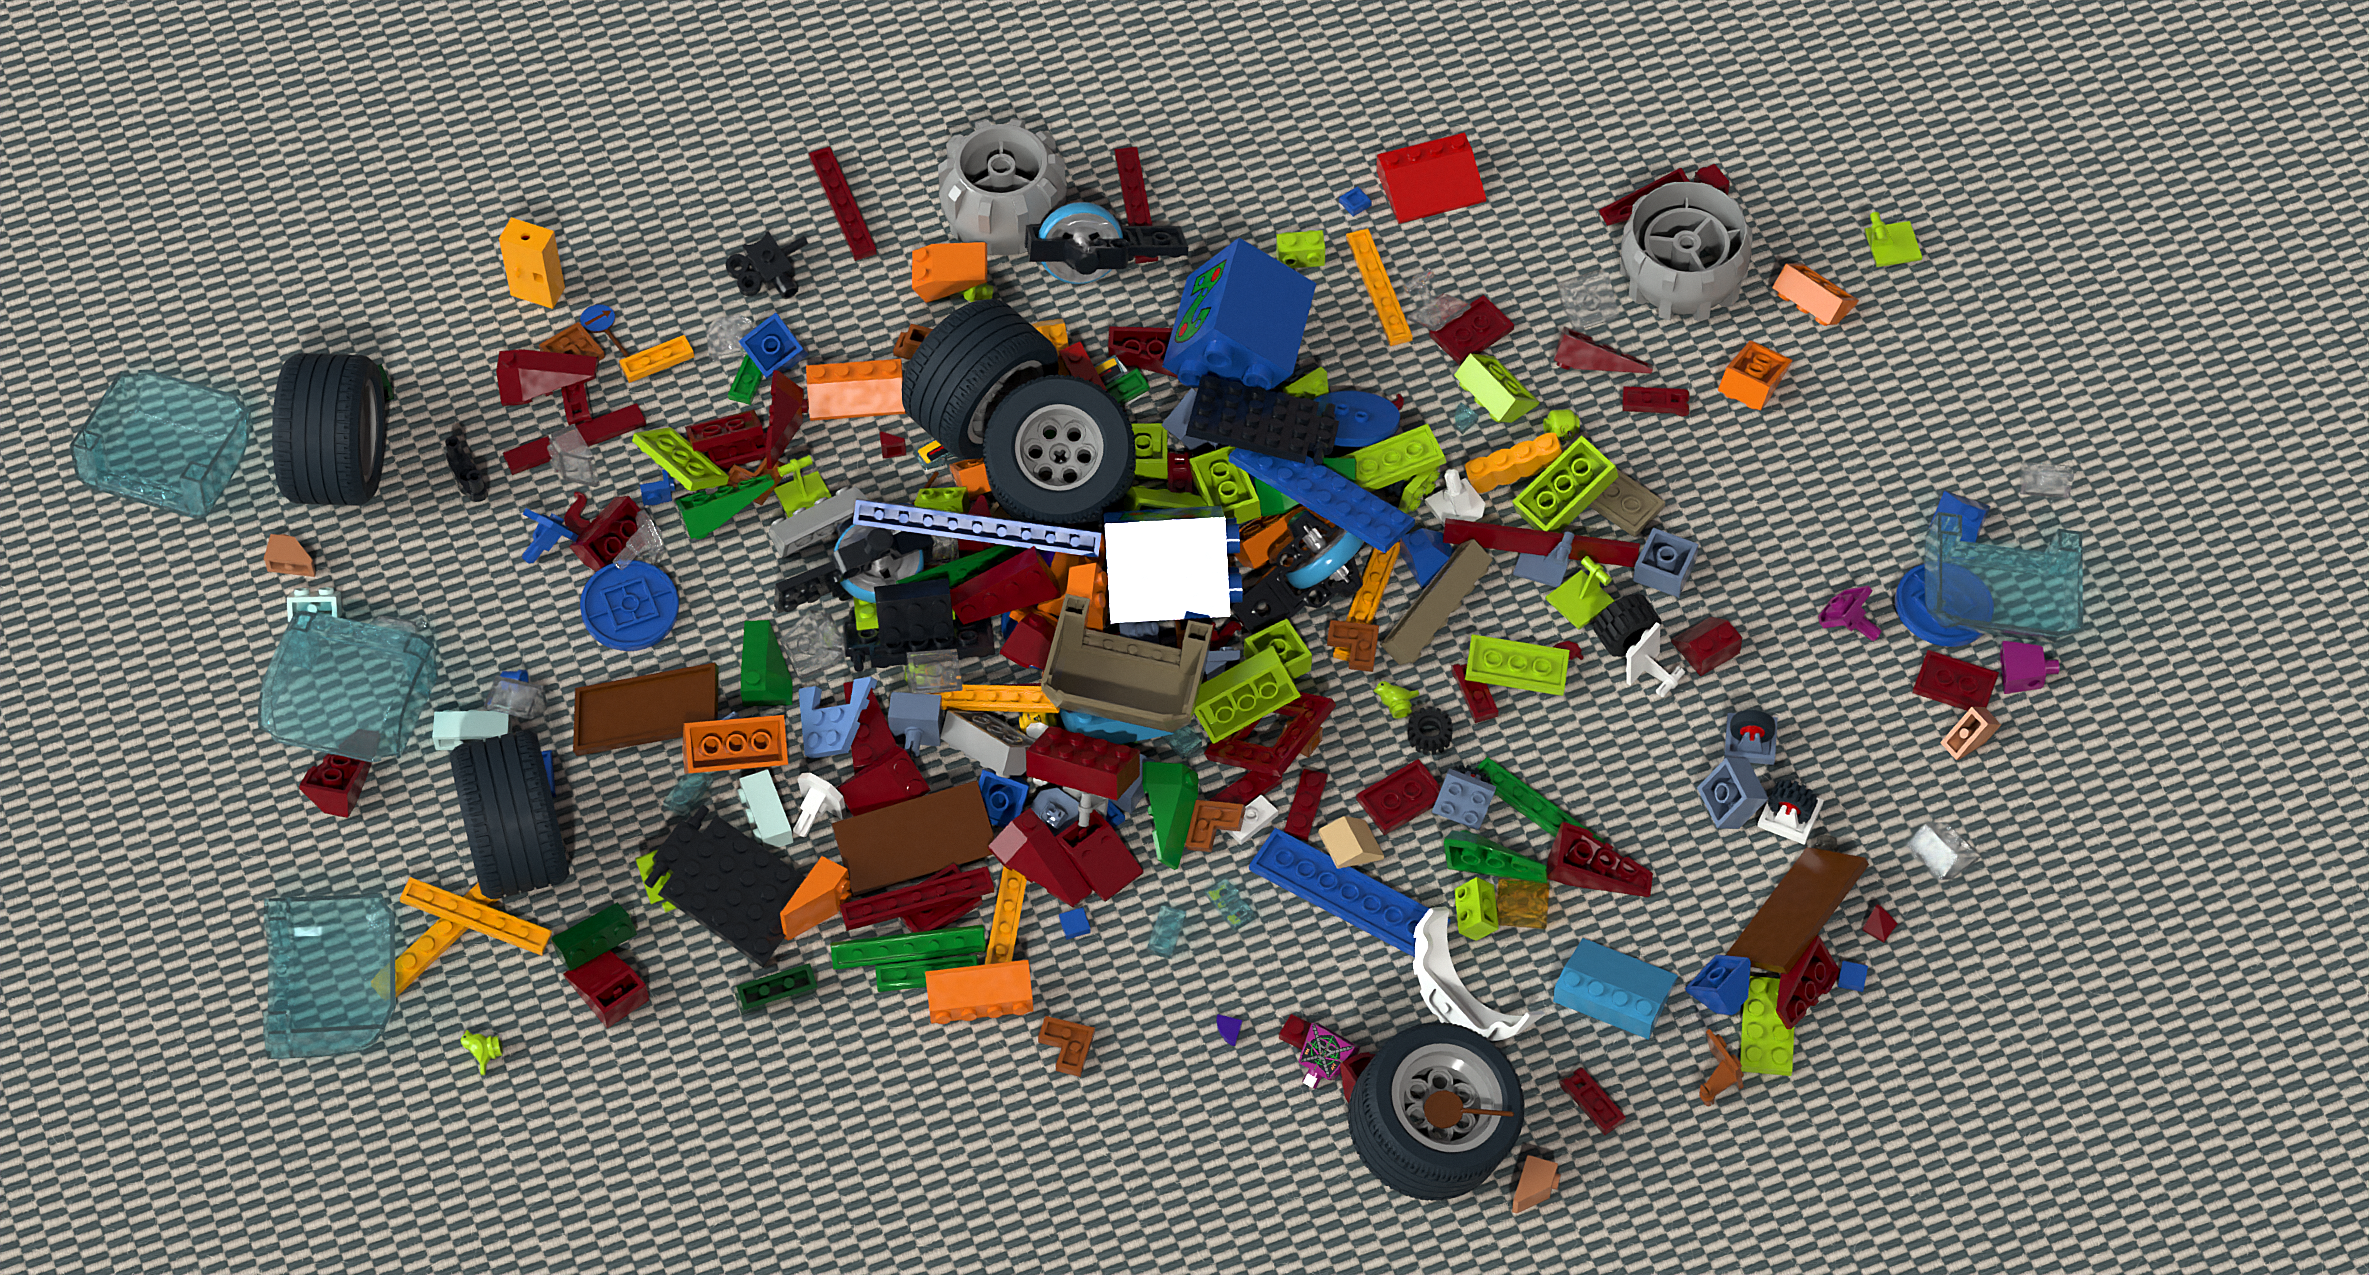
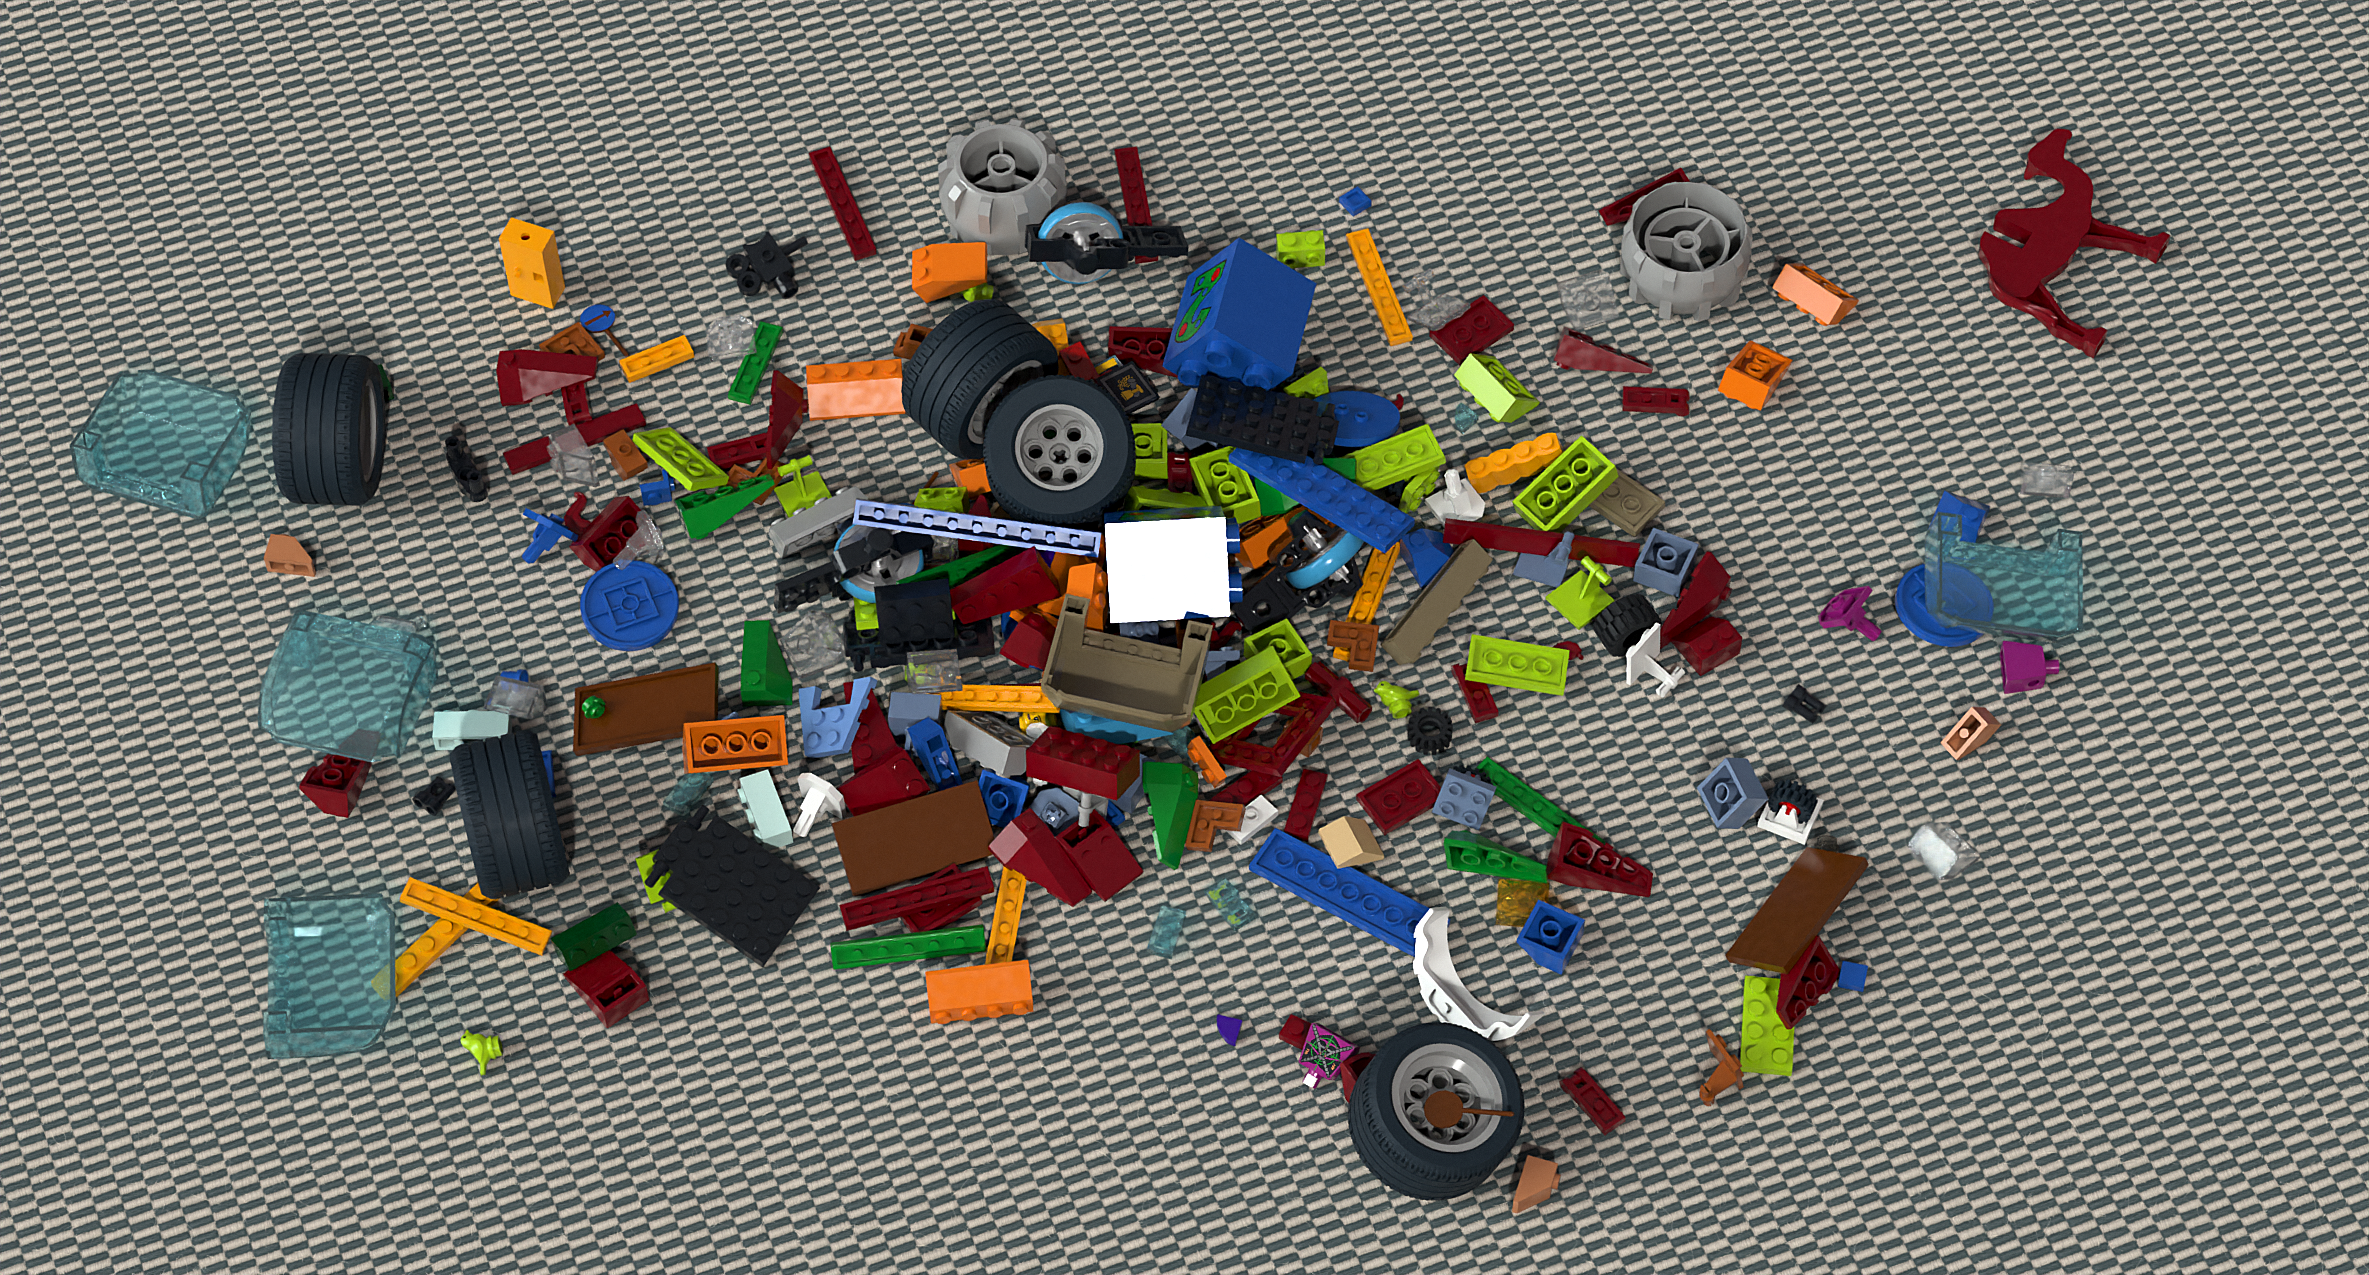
light aqua brick [287,587,342,624] -> none
dark red plate [685,409,764,452] -> none
dark green brick [734,963,818,1015] -> none
blue slope [738,313,809,379] -> none
orange slope [780,856,852,941] -> none
green tile [875,955,978,992] -> none
dark red slope [879,432,907,459] -> none
slope [913,439,956,470] -> none
dark orange plate [1038,1016,1095,1077] -> none
blue tile [1059,907,1091,940] -> none
red slope [1376,132,1486,224] -> none
lime brick [1454,877,1499,941] -> none
lime head [1543,409,1580,441] -> none
dark azure slope [1553,938,1678,1040] -> none
blue slope [1685,955,1751,1015] -> none
dark red brick [1694,163,1730,195] -> none
plate [1724,710,1778,765] -> none
dark red slope [1862,904,1898,943] -> none
lime plate [1864,212,1922,267] -> none
dark red tile [1912,650,1999,711] -> none
none -> black piece [412,776,456,816]
none -> green plate [582,696,605,719]
none -> dark orange brick [603,429,648,481]
none -> blue slope [907,717,963,792]
none -> black flag [1089,361,1160,415]
none -> orange plate [1187,736,1227,788]
none -> dark red piece [1305,662,1372,723]
none -> blue slope [1516,900,1585,975]
none -> dark red wedge [1660,551,1732,649]
none -> black piece [1782,684,1826,724]
none -> dark red animal [1978,129,2171,359]

